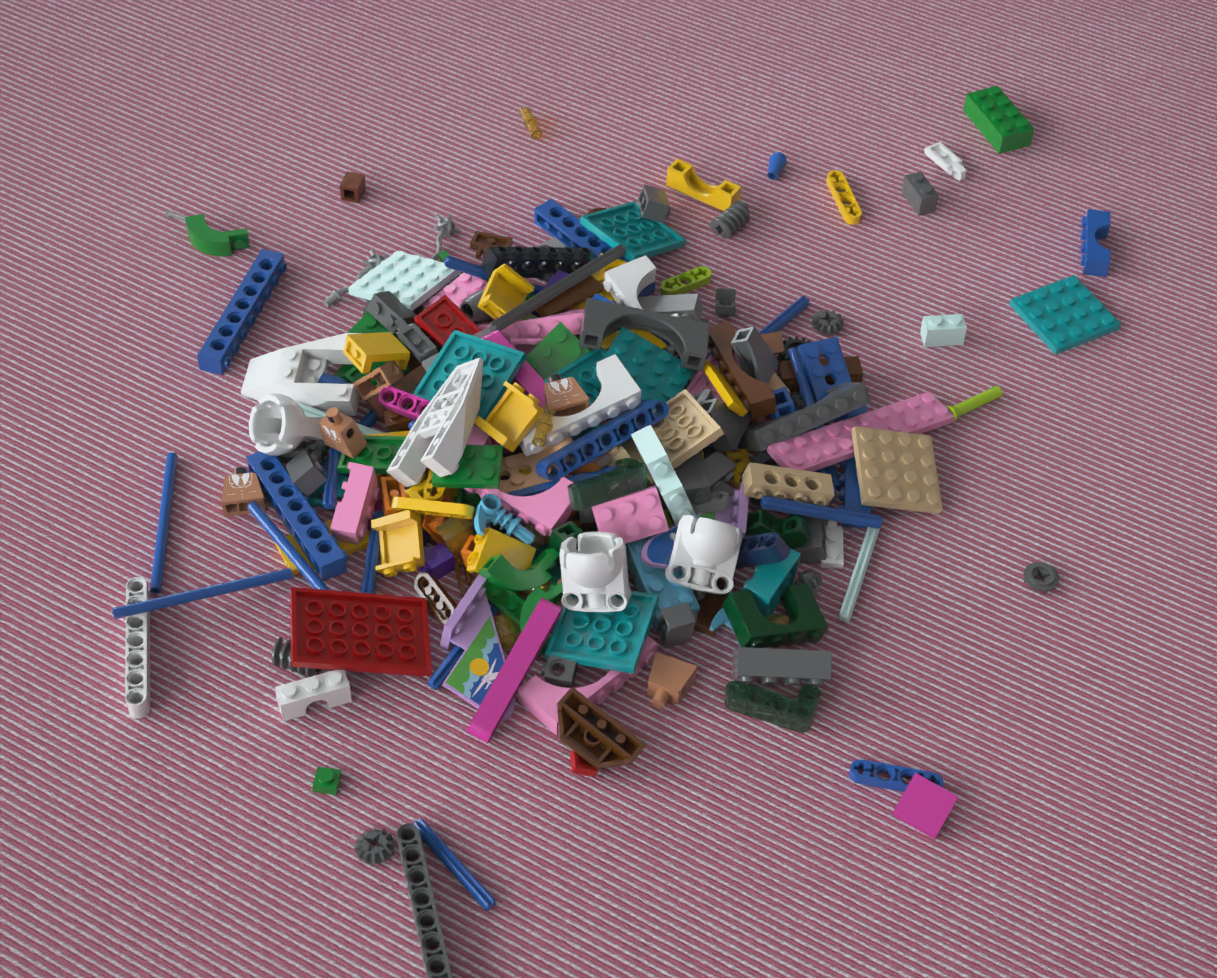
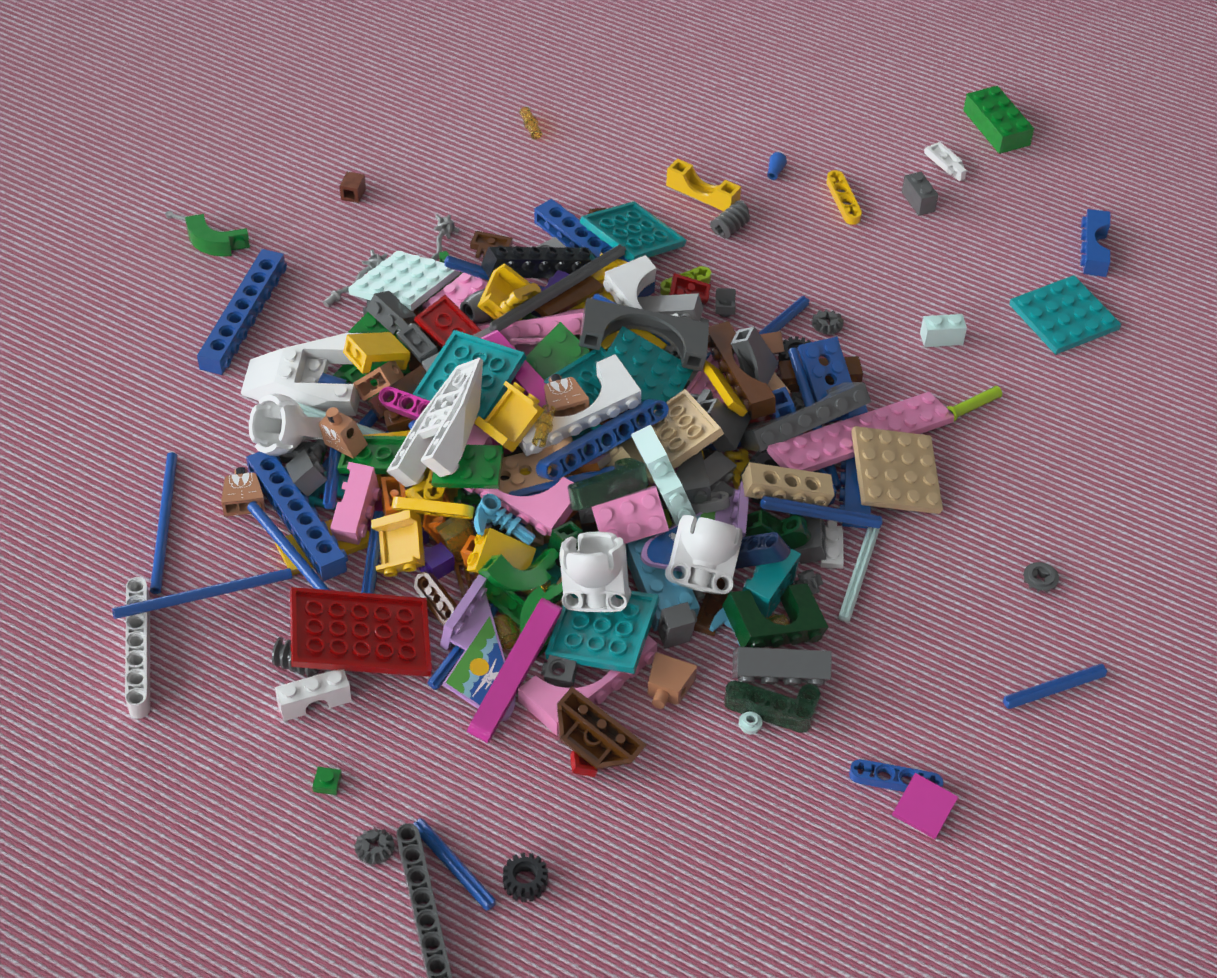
dark grey brick [637,184,671,223] -> none
none -> yellow plate [500,283,541,312]
none -> black tyre [503,852,548,902]
none -> red brick [669,273,711,304]
none -> light aqua plate [739,712,762,735]
none -> blue axle [1003,664,1107,709]

